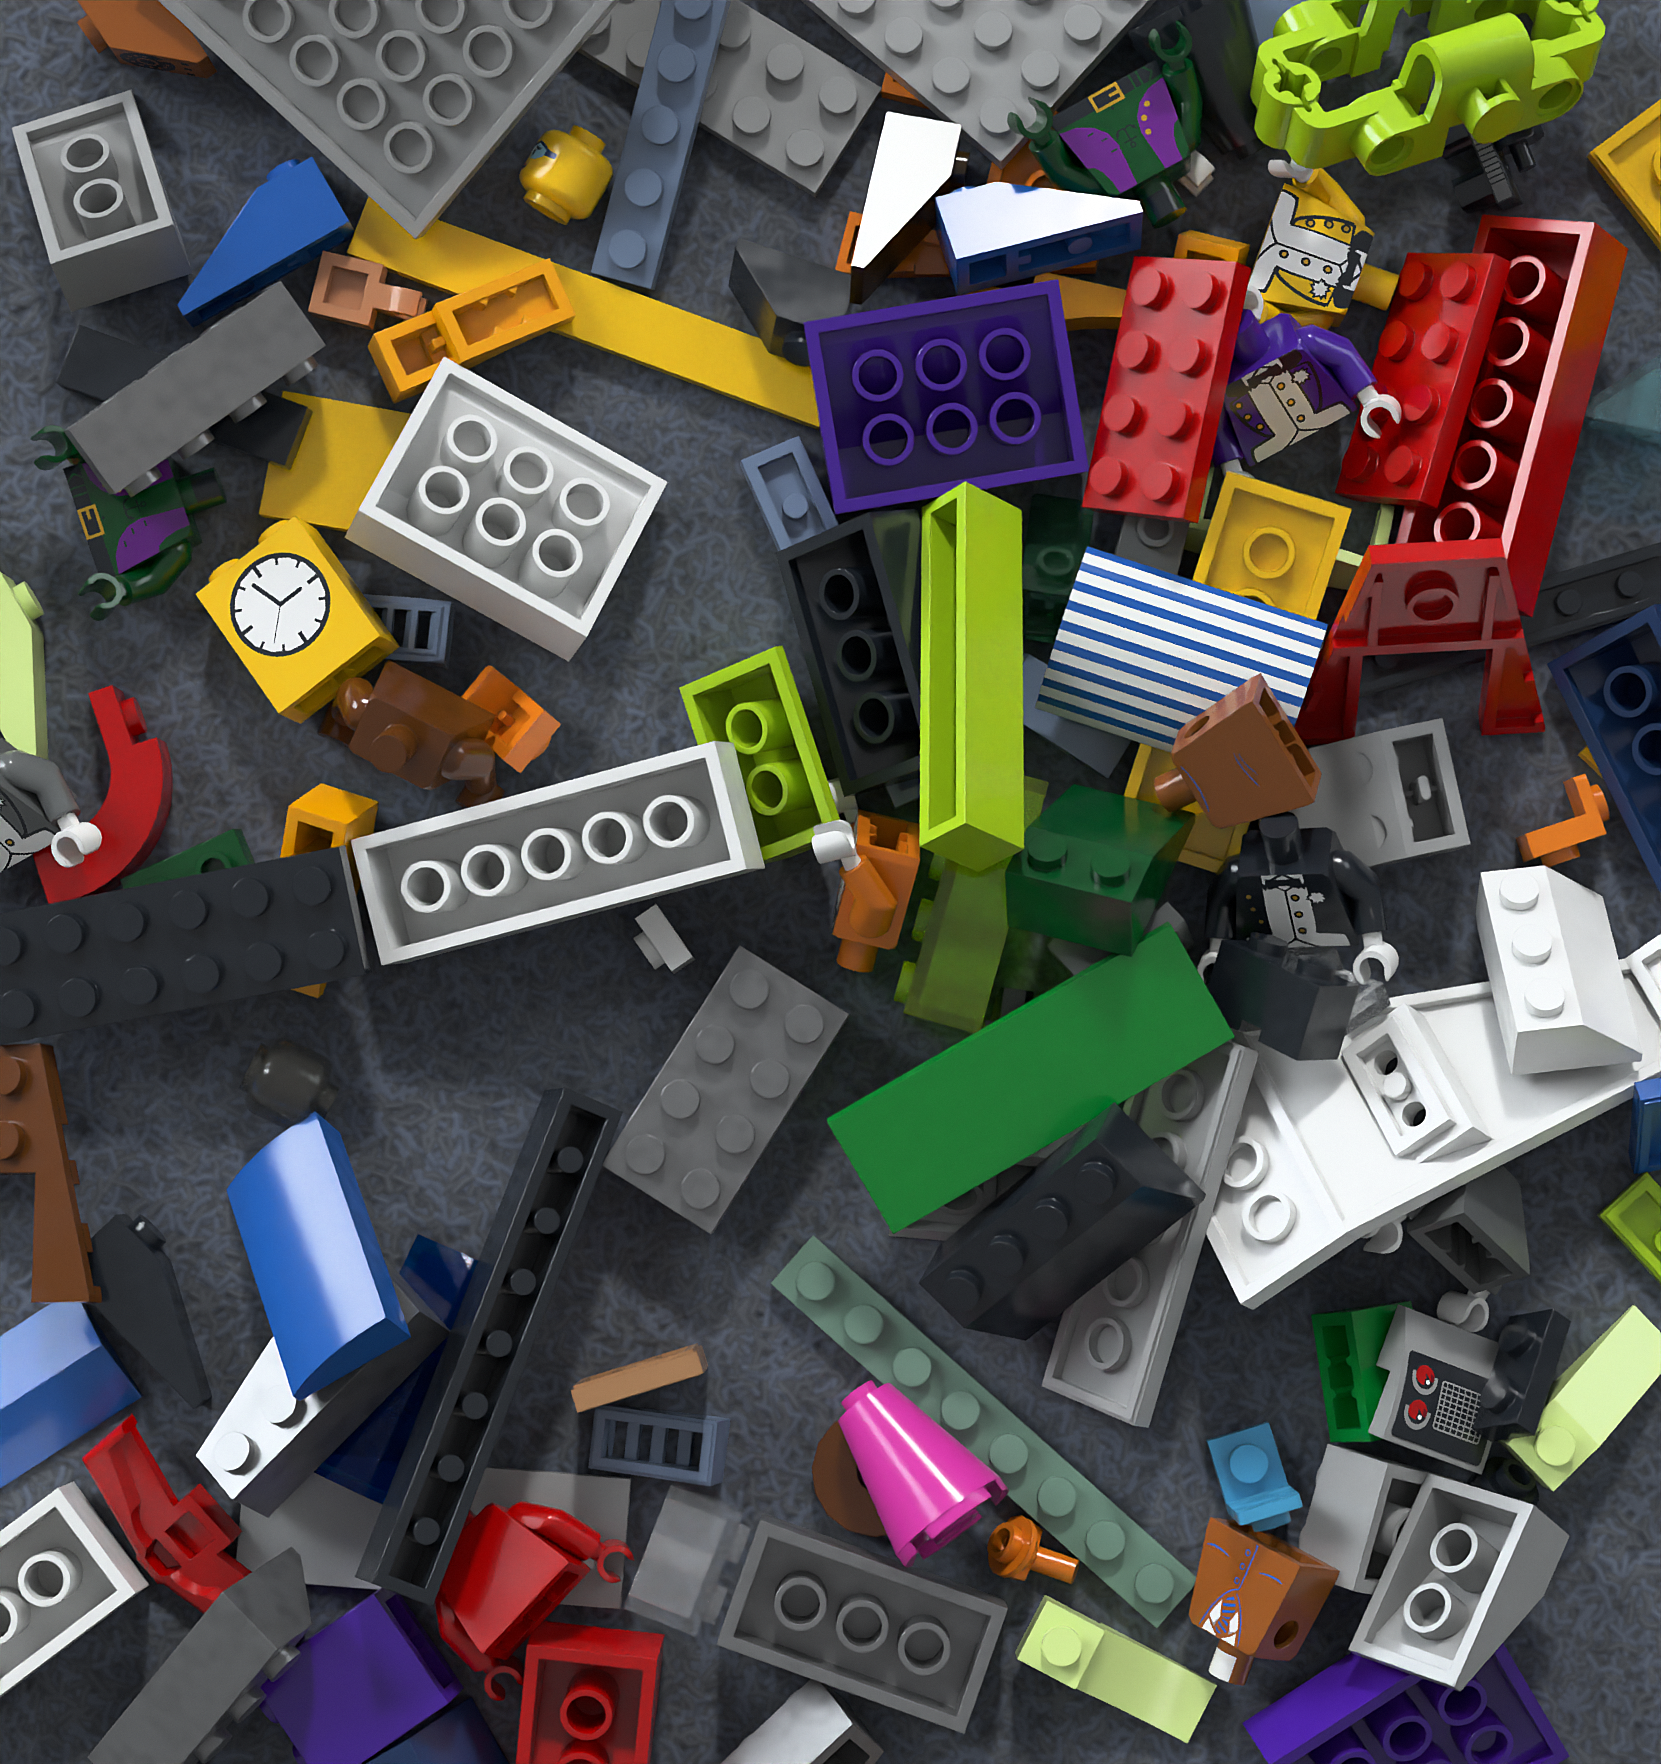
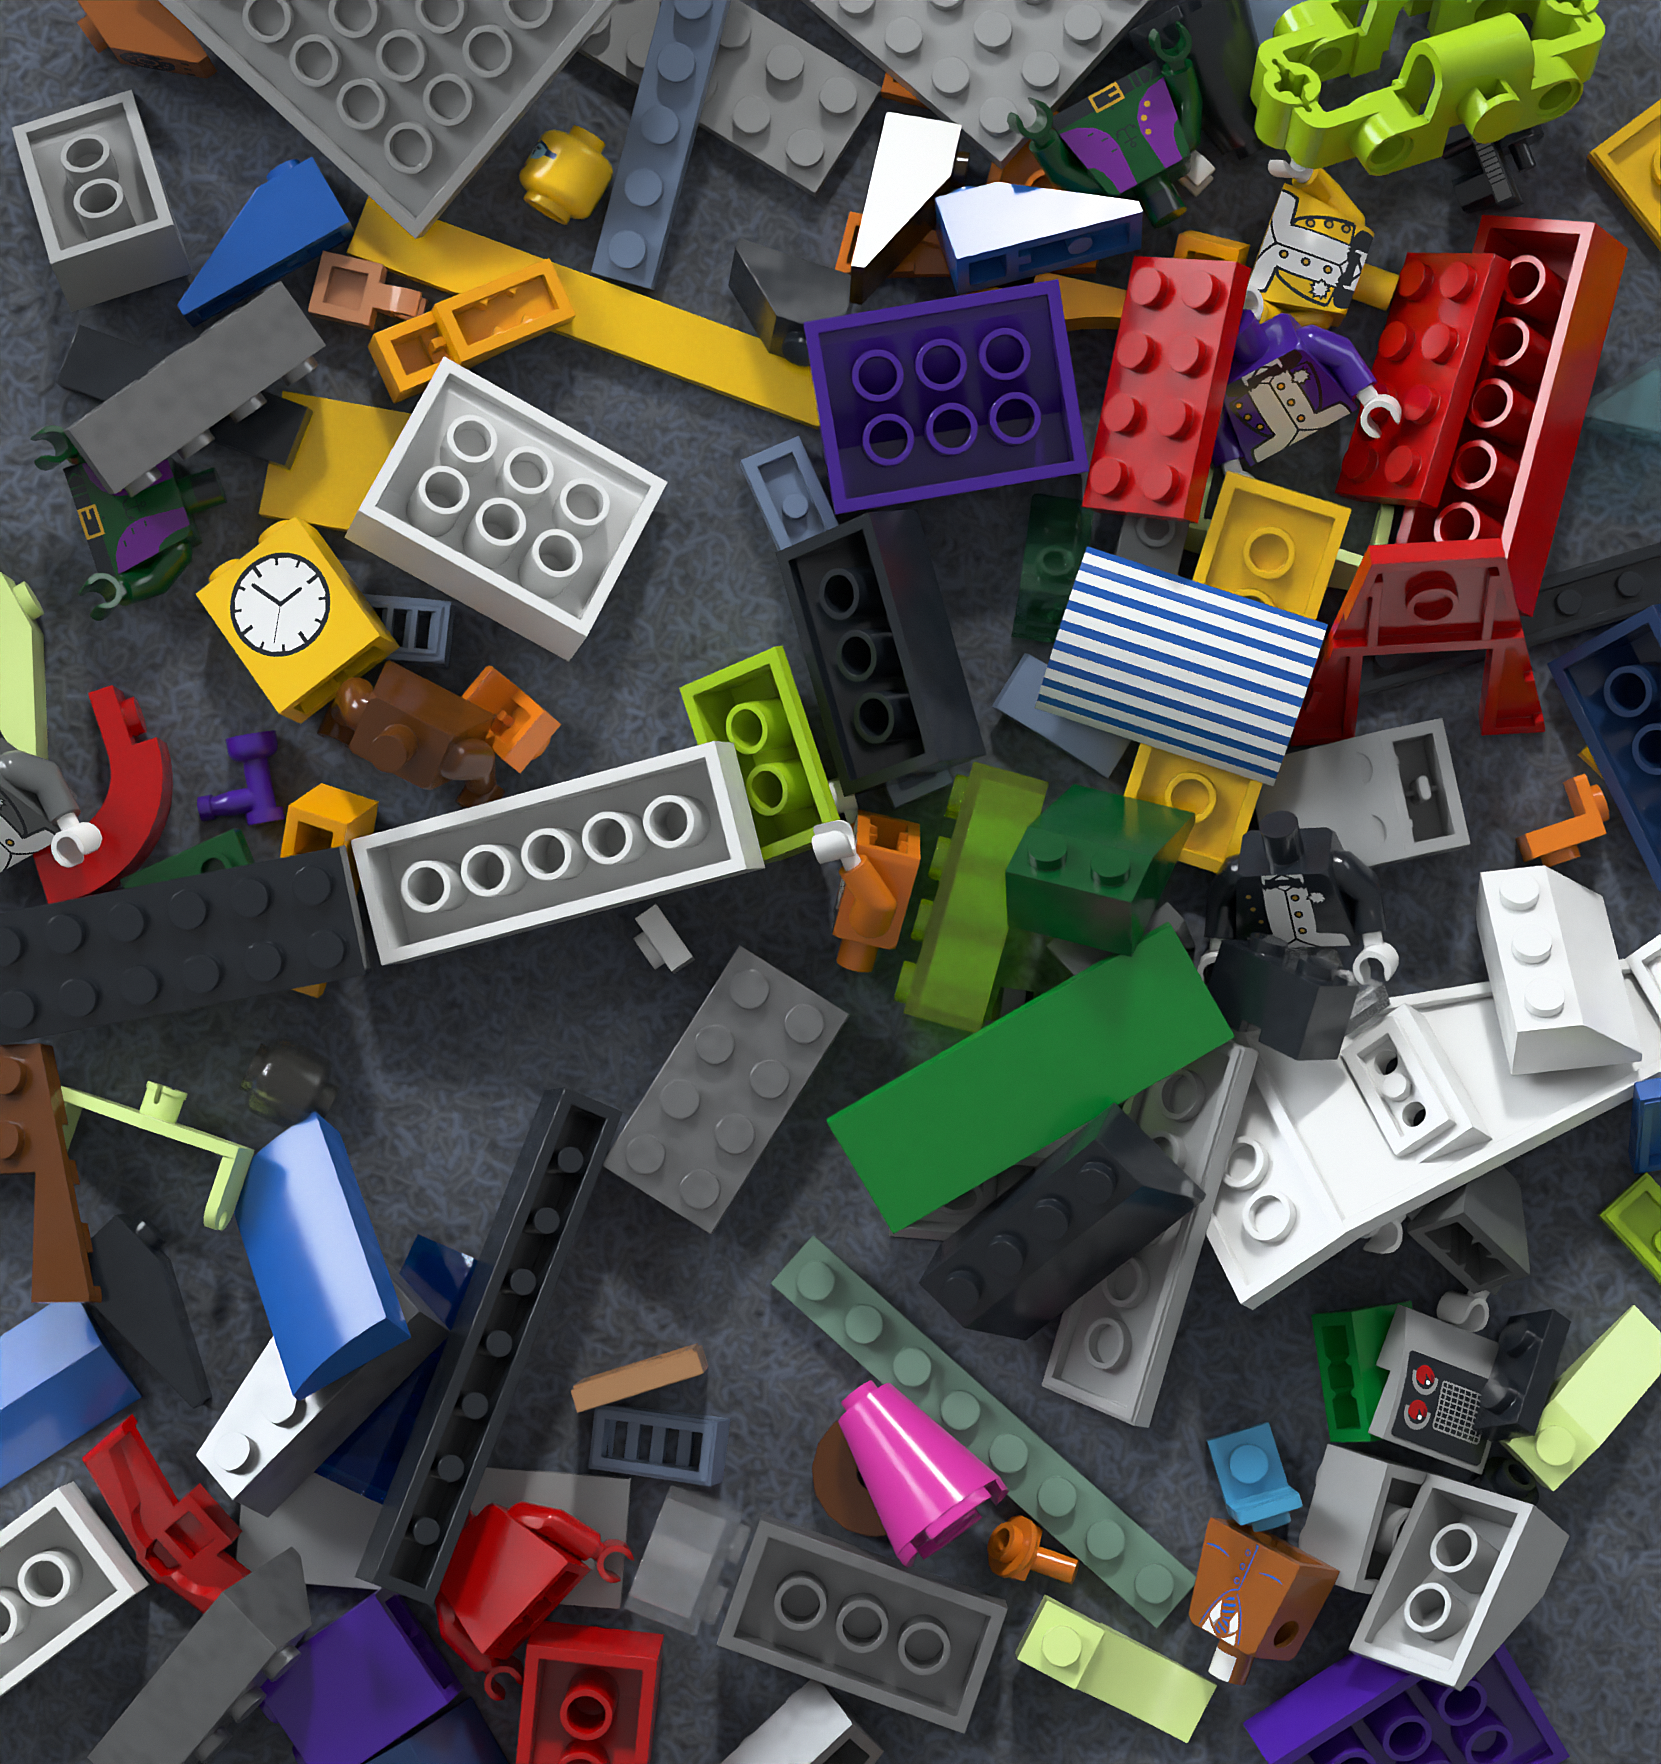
lime brick [919,481,1024,872] -> none
dark orange torso [1154,673,1322,829] -> none
none -> yellowish green piece [61,1081,255,1231]
none -> dark purple piece [197,730,285,826]

